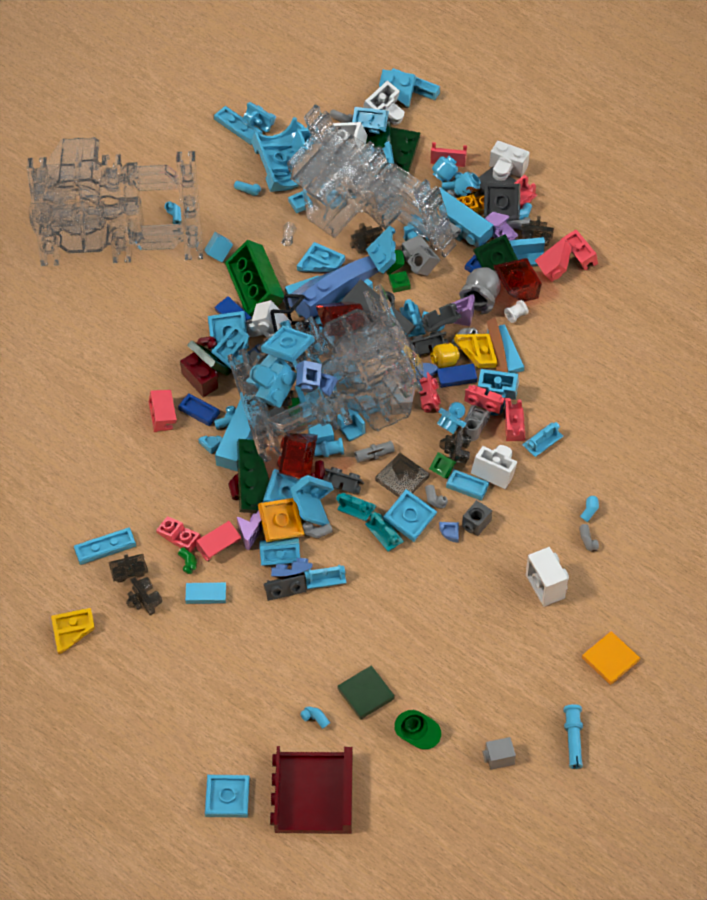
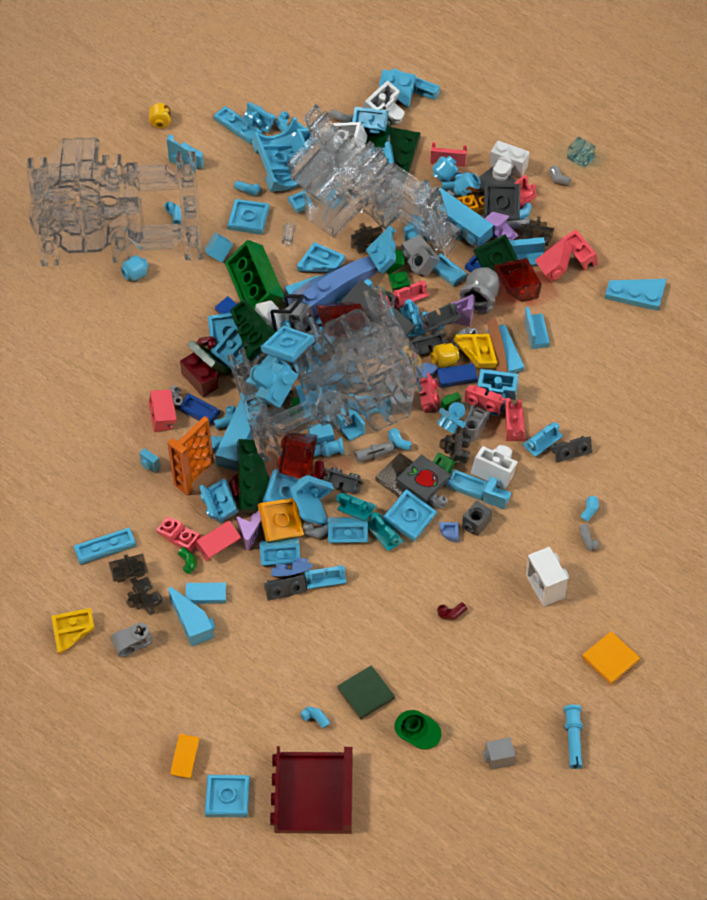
medium blue brick [296,360,322,392] -> none
medium blue tile [319,373,338,397] -> none
white bush [504,300,529,323] -> none
none -> light grey piece [111,623,152,657]
none -> medium azure head [121,255,149,282]
none -> medium azure plate [139,448,160,473]
none -> yellow head [149,103,171,129]
none -> medium azure wing [166,134,204,169]
none -> orange fence [167,416,214,495]
none -> medium azure slope [168,587,216,647]
none -> light grey arm [170,385,183,405]
none -> light orange slope [170,733,200,779]
none -> medium azure bracket [199,478,239,523]
none -> medium azure tile [227,199,270,235]
none -> dark green wing [230,299,276,362]
none -> medium azure arm [276,111,289,132]
none -> light grey brick [283,301,315,331]
none -> medium azure panel [327,517,368,543]
none -> medium azure arm [388,428,412,451]
none -> coral hinge [393,280,429,309]
none -> dark grey tile [396,454,451,503]
none -> medium azure tile [432,253,467,287]
none -> dark red arm [437,602,468,620]
none -> green plate [441,392,461,411]
none -> medium azure panel [483,476,511,510]
none -> medium azure panel [524,307,550,349]
none -> light grey arm [549,166,571,186]
none -> dark grey hinge [551,436,592,463]
none -> clear light blue brick [567,137,596,168]
none -> medium azure wing [605,279,667,311]

